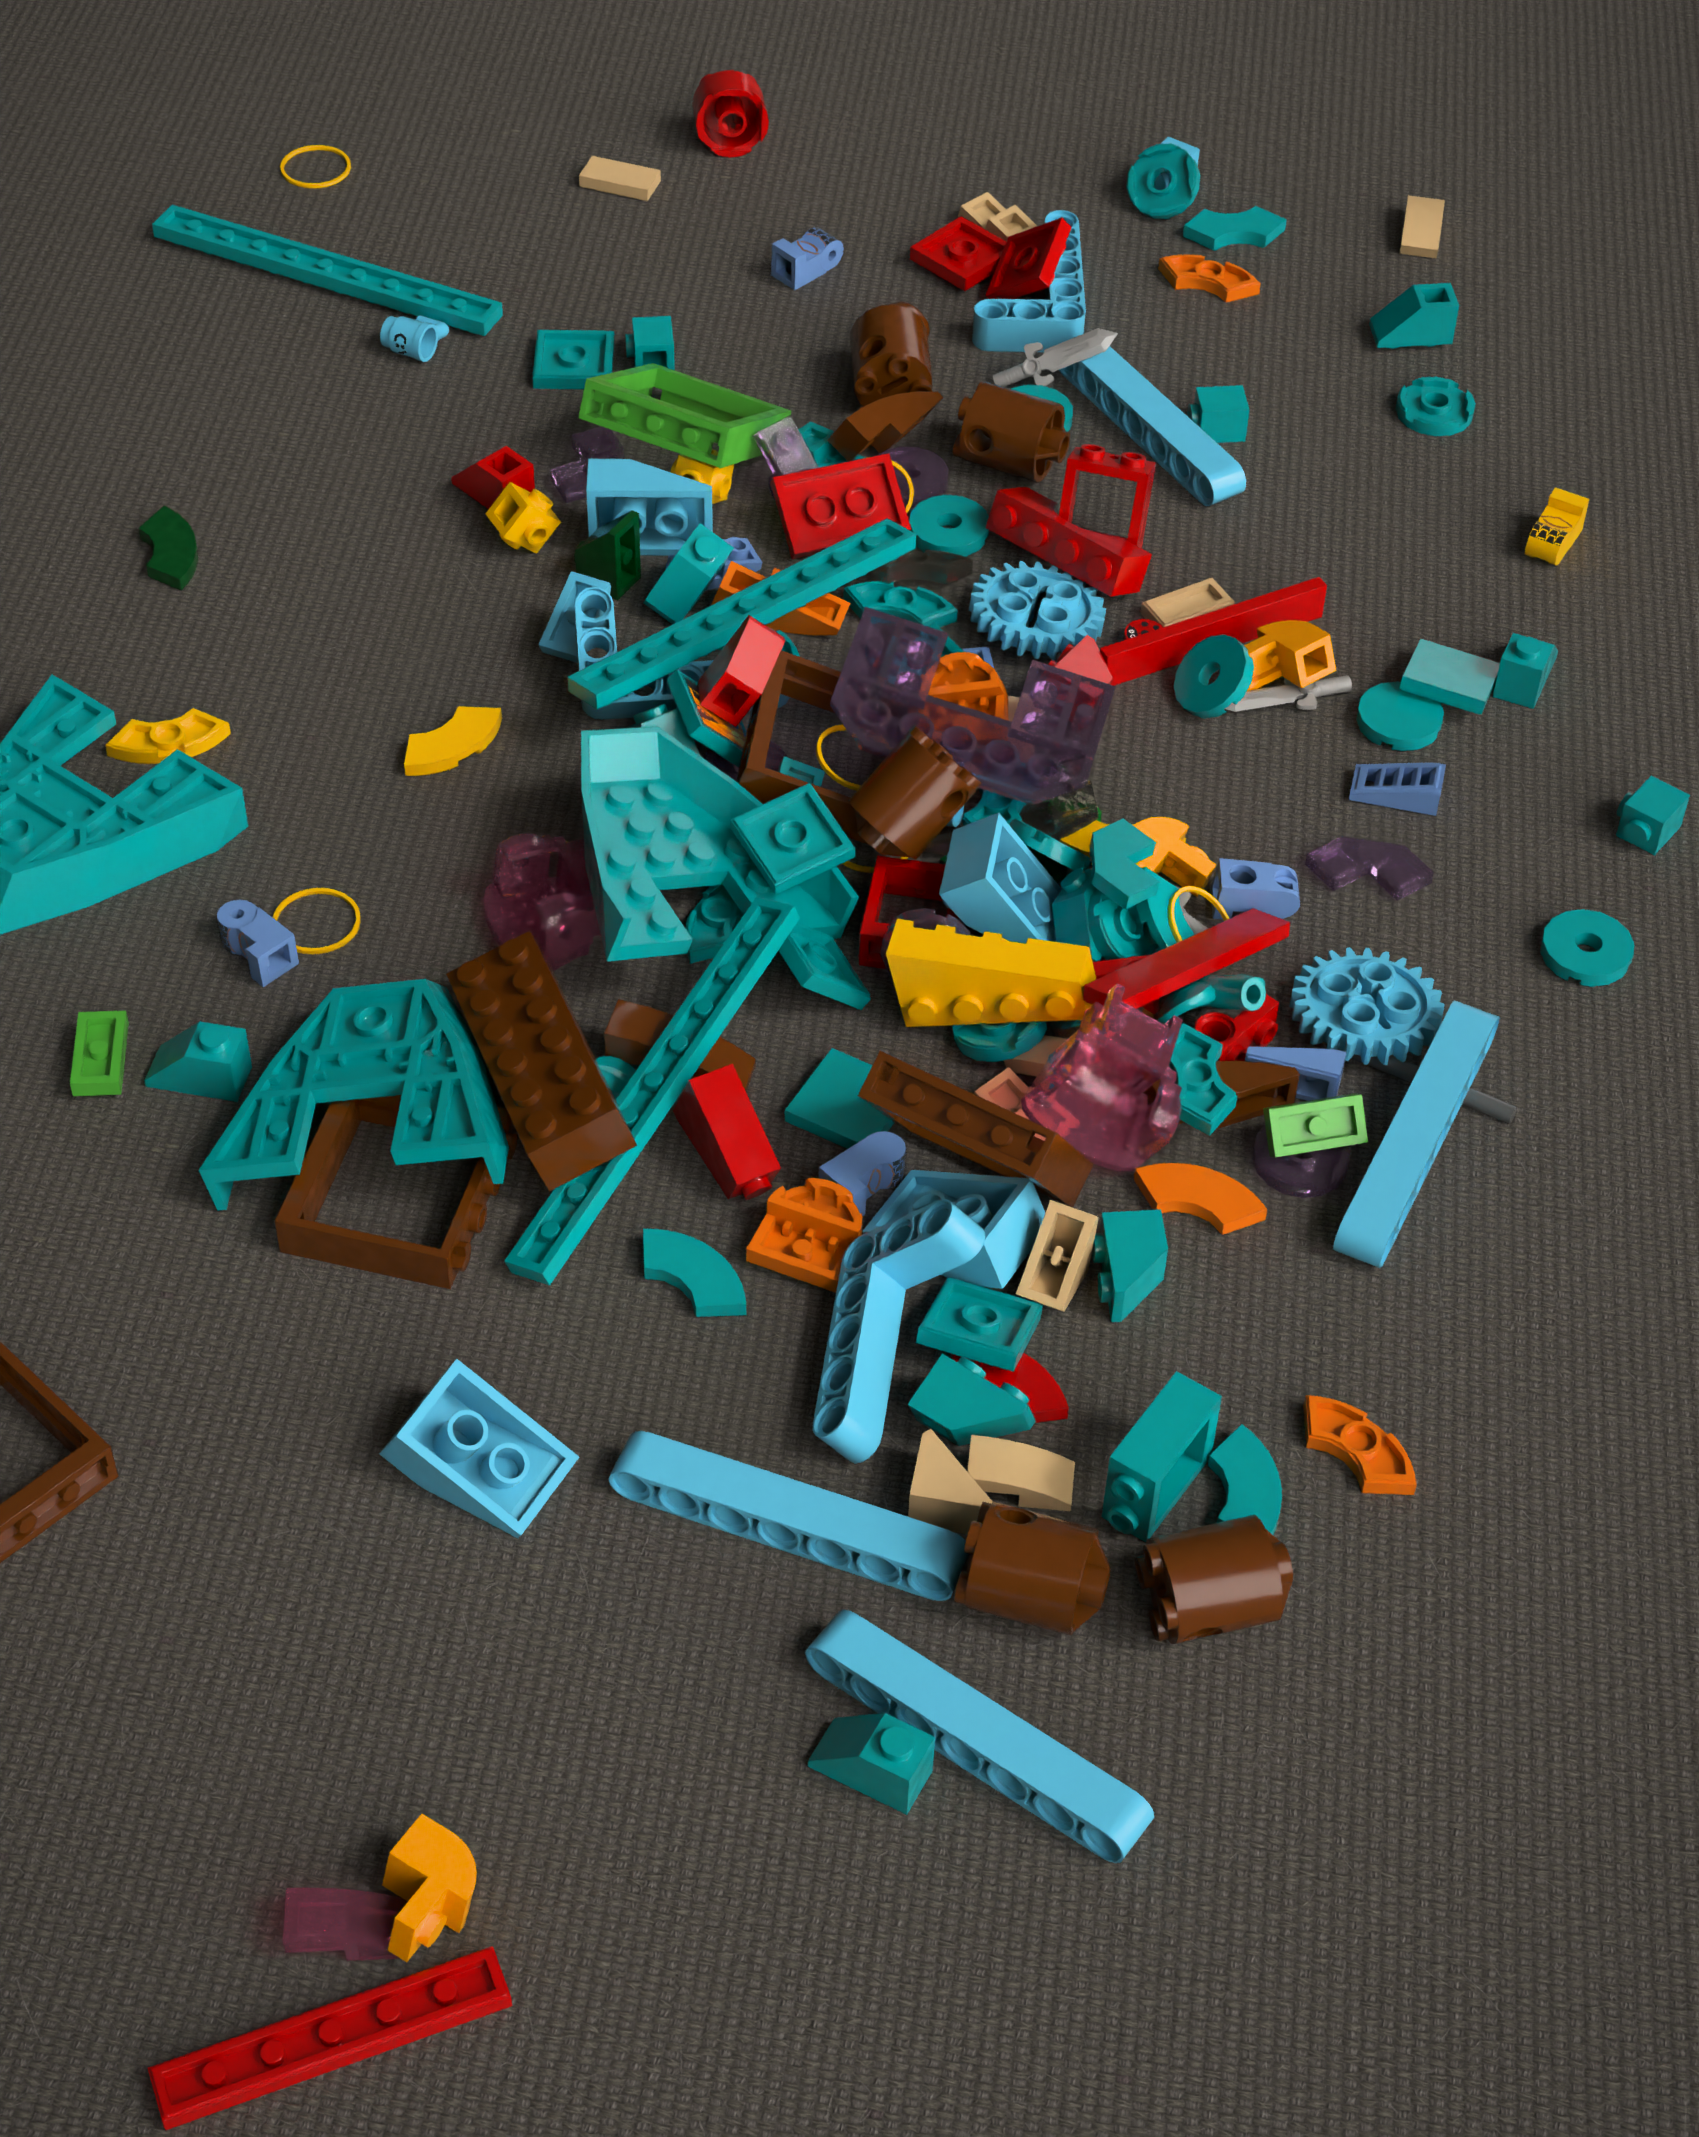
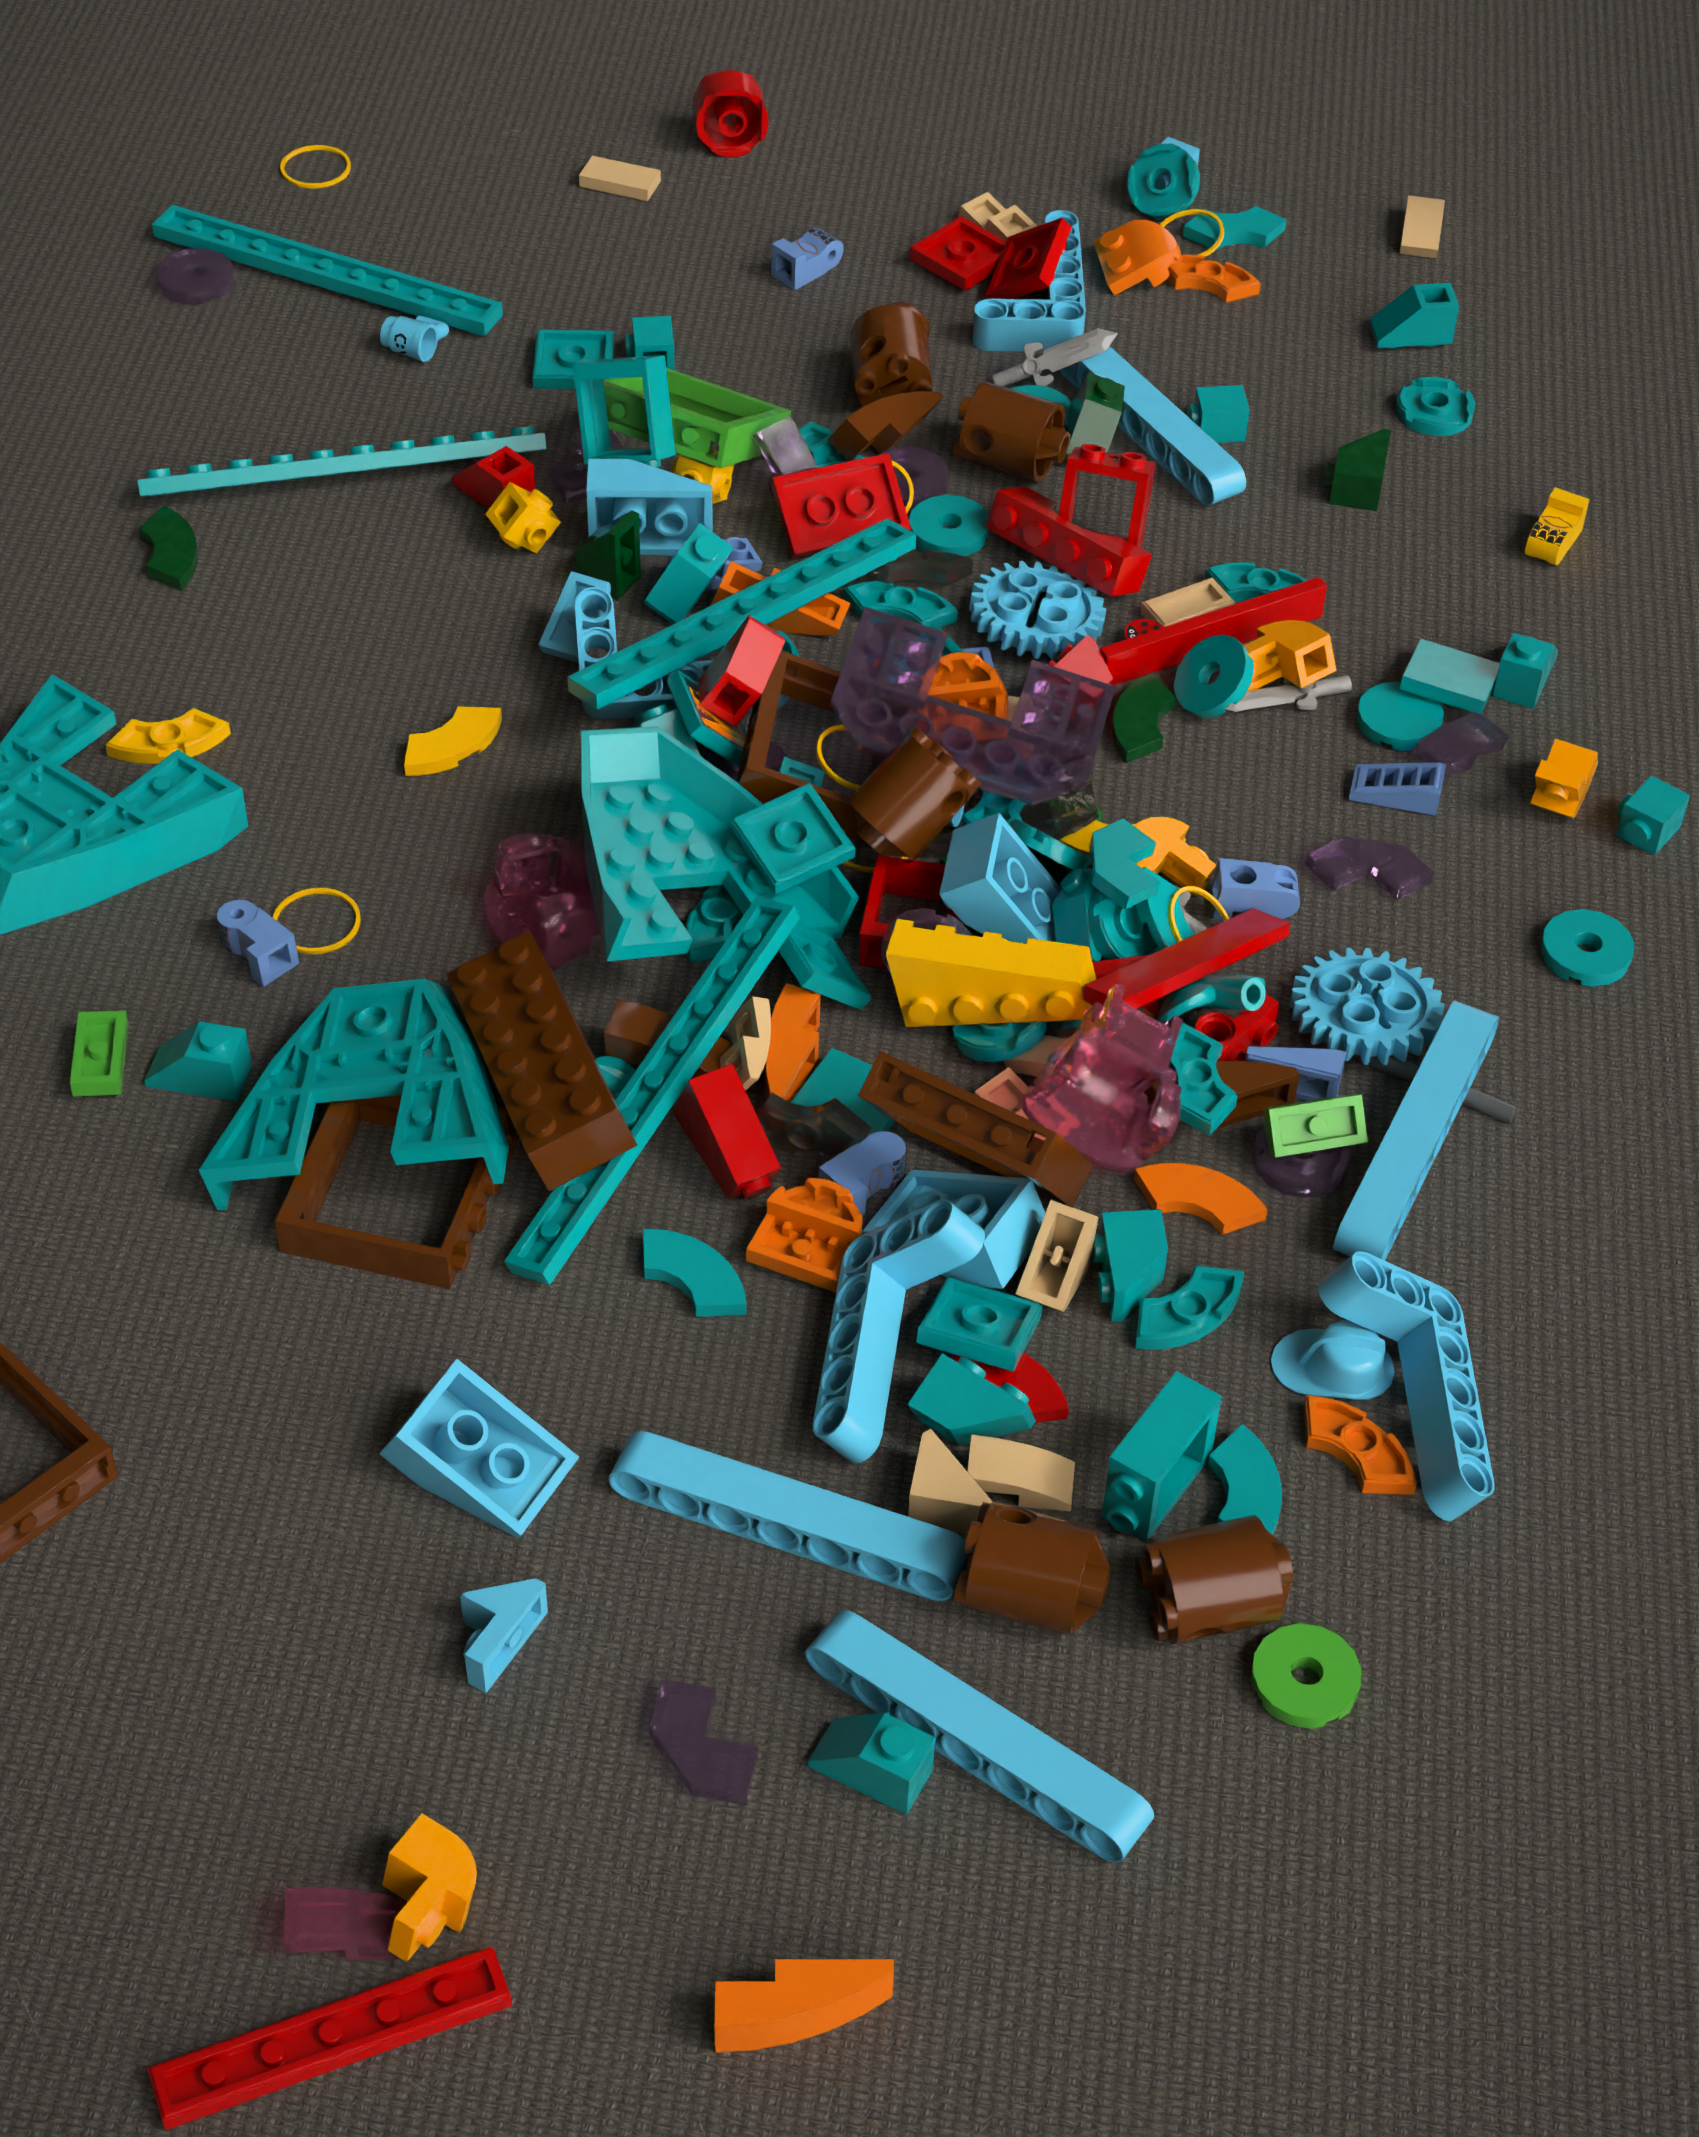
none -> teal plate [137,426,547,497]
none -> clear purple tile [156,248,235,305]
none -> medium azure slope [460,1578,548,1693]
none -> teal window [573,355,676,467]
none -> clear purple tile [649,1679,759,1805]
none -> orange slope [714,1959,894,2053]
none -> tan slope [719,996,771,1091]
none -> clear smoke tile [755,1092,872,1156]
none -> orange slope [765,983,821,1130]
none -> slope [1064,372,1125,460]
none -> orange slope [1093,220,1181,296]
none -> dark green tile [1112,672,1176,763]
none -> teal tile [1135,1265,1244,1350]
none -> yellow piece [1160,209,1224,257]
none -> teal tile [1204,562,1307,602]
none -> bright green tile [1250,1623,1362,1729]
none -> medium azure piece [1271,1320,1395,1400]
none -> medium azure beam [1318,1251,1494,1521]
none -> dark green slope [1324,429,1391,511]
none -> clear purple slope [1413,713,1510,775]
none -> light orange brick [1530,739,1598,818]

